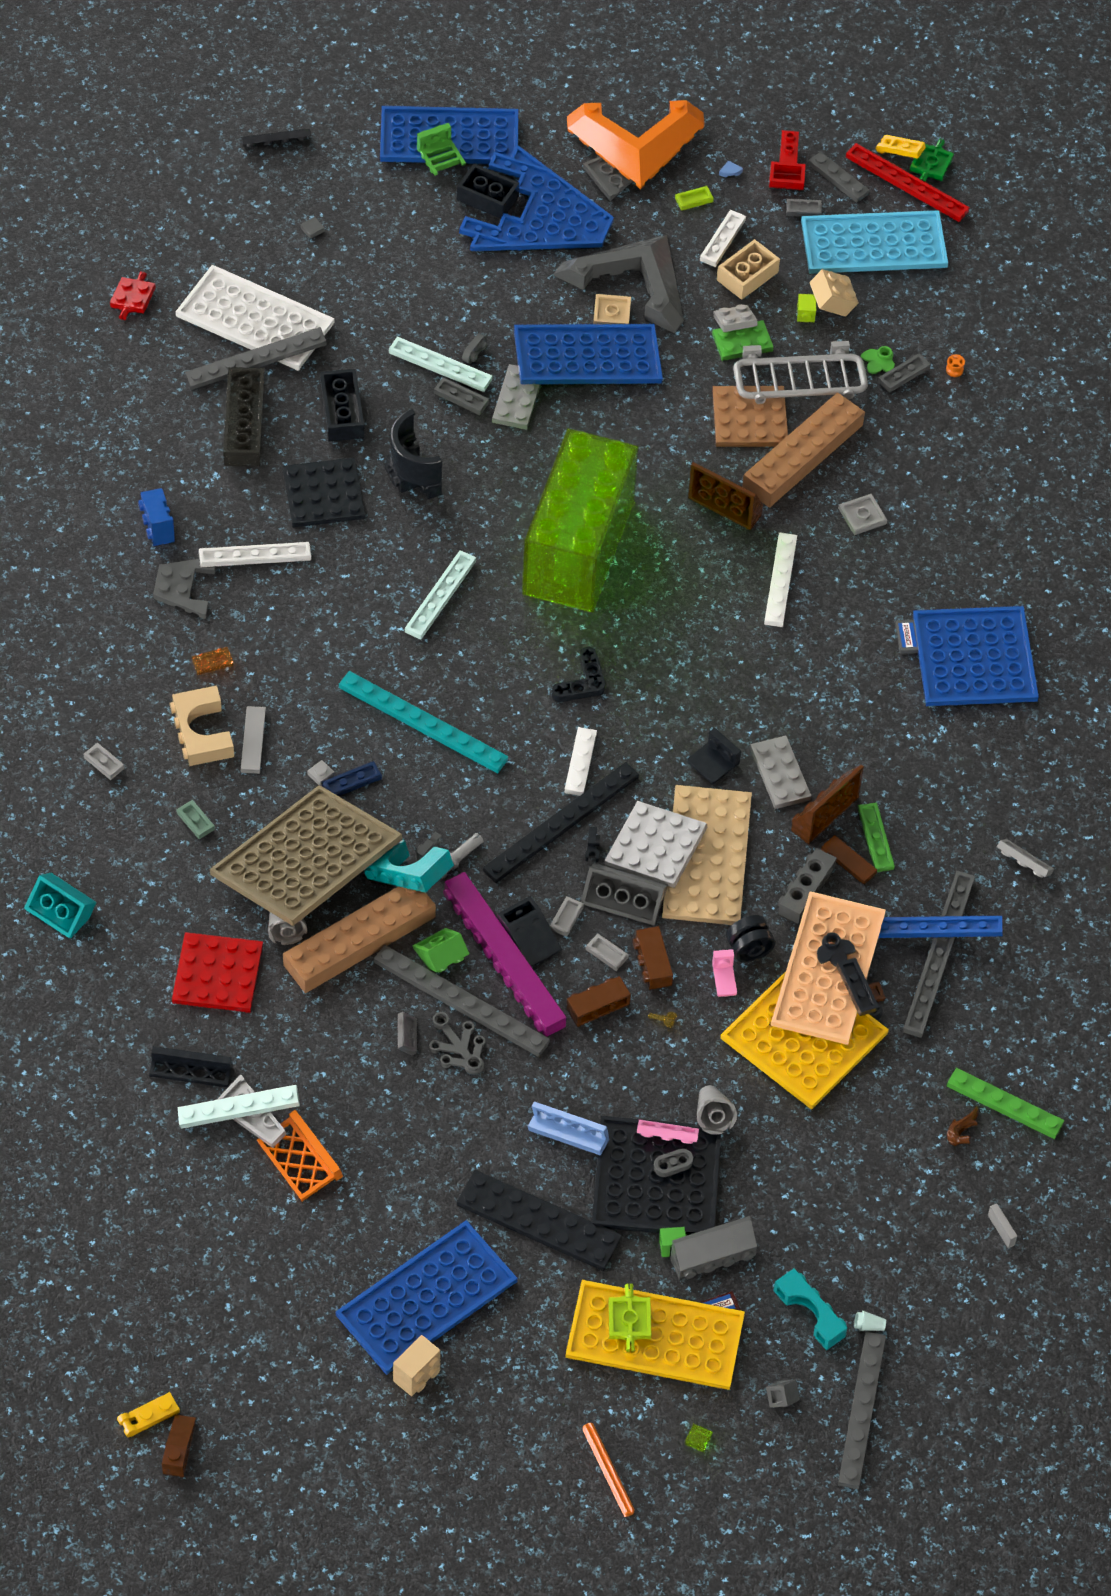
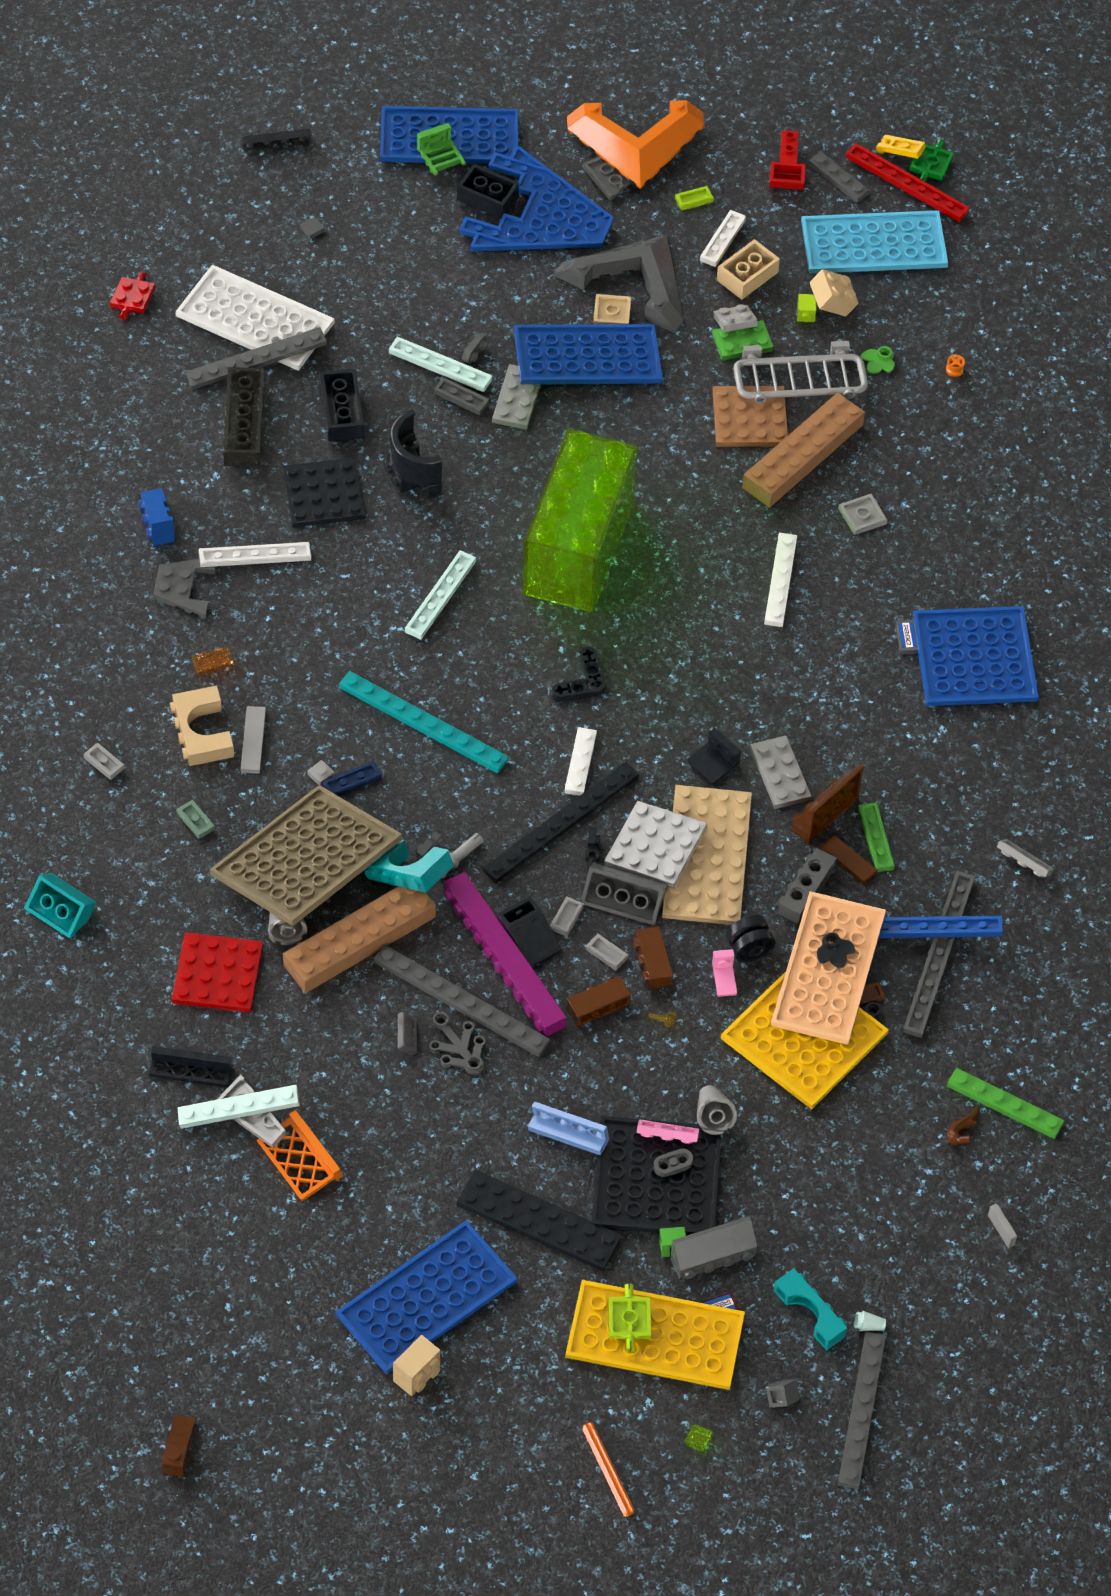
yellow plate [117,1392,180,1437] -> none
bright green slope [413,928,469,972] -> none
reddish brown slope [688,462,763,530] -> none
medium blue tile [719,161,743,177] -> none
flat silver plate [786,199,822,216] -> none
black plate [836,957,879,1016] -> none
dark grey plate [878,353,931,393] -> none

